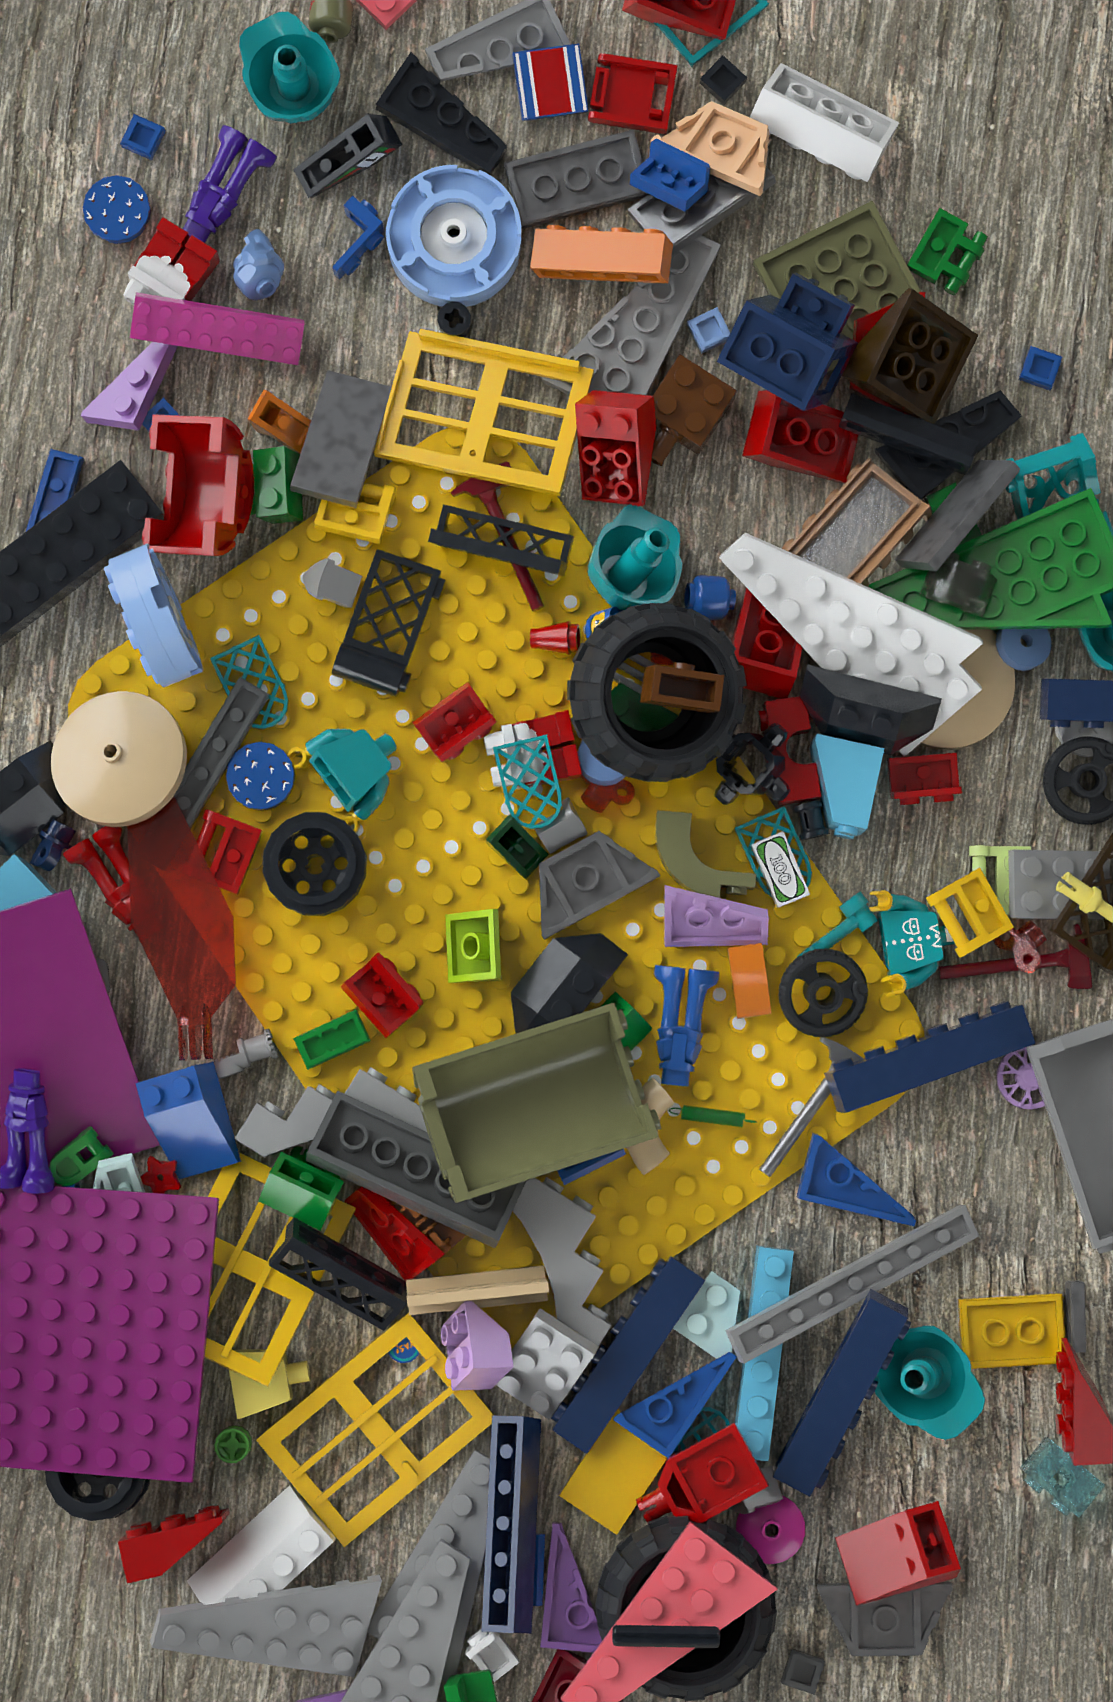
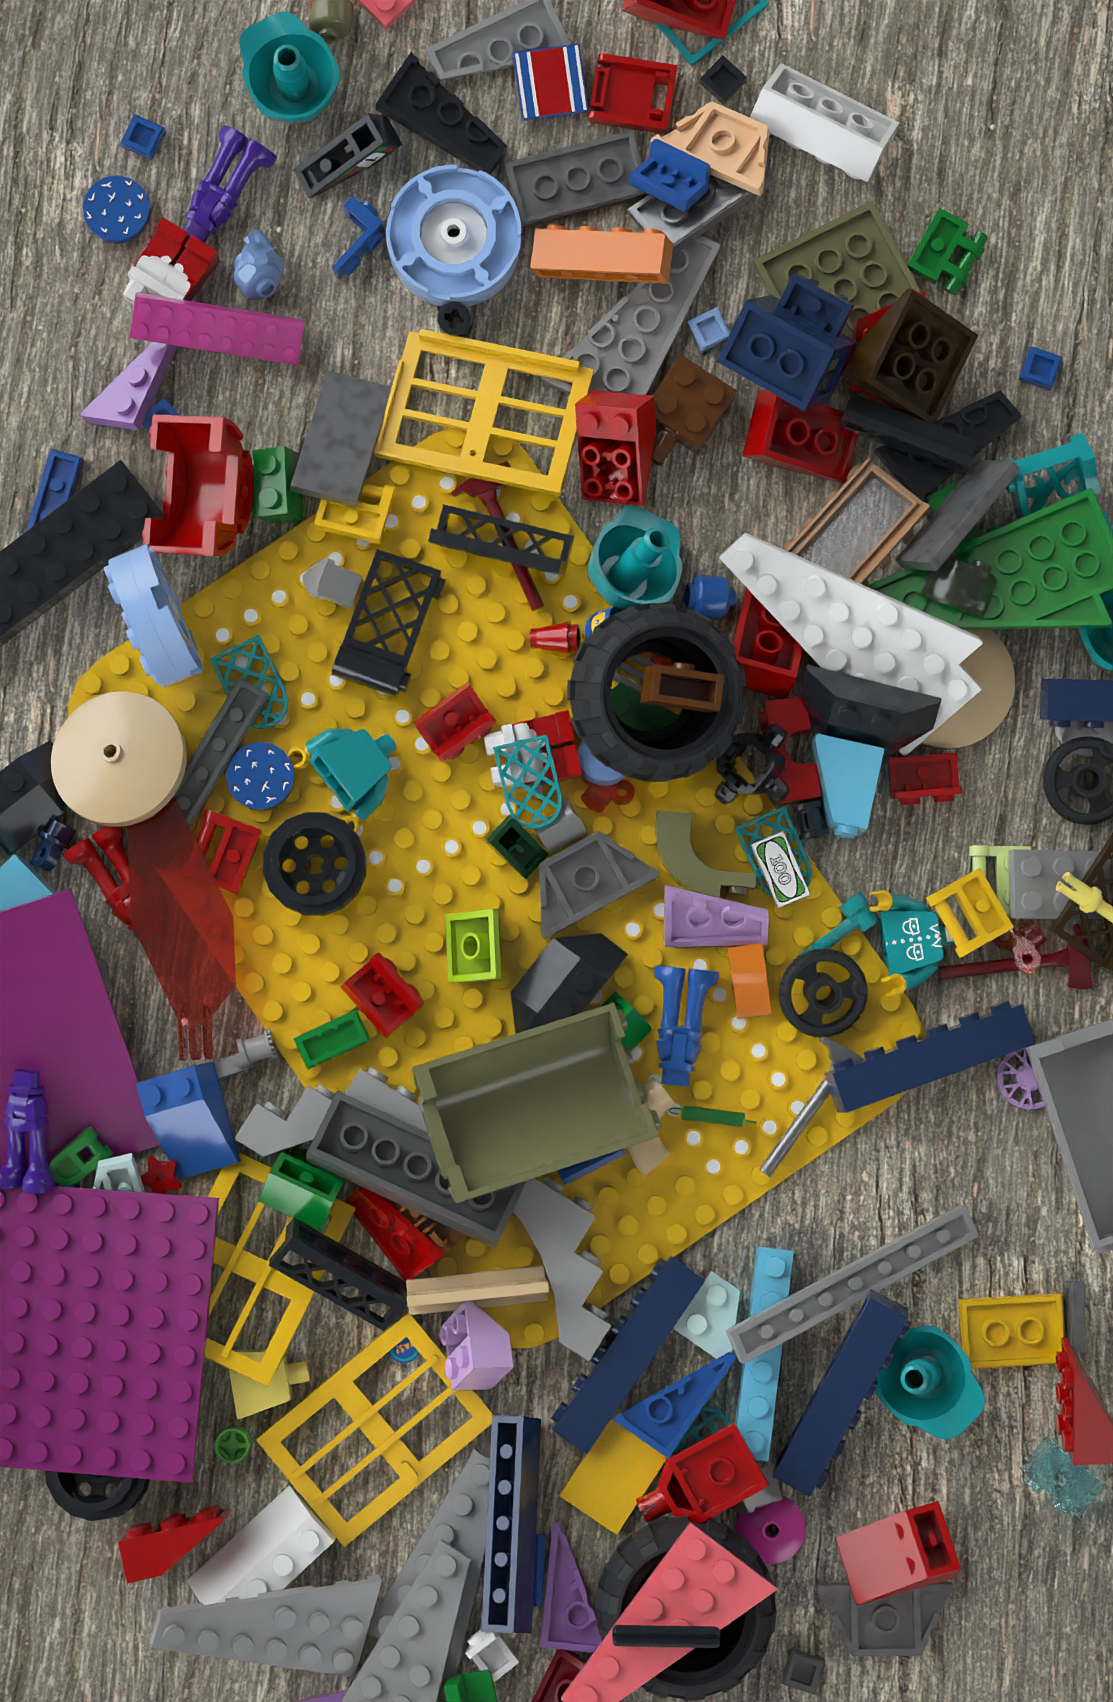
orange slope [247,390,311,454] -> none
light grey plate [496,1309,599,1420] -> none
blue wing [796,1133,916,1227] -> none
medium blue piece [996,629,1051,671] -> none

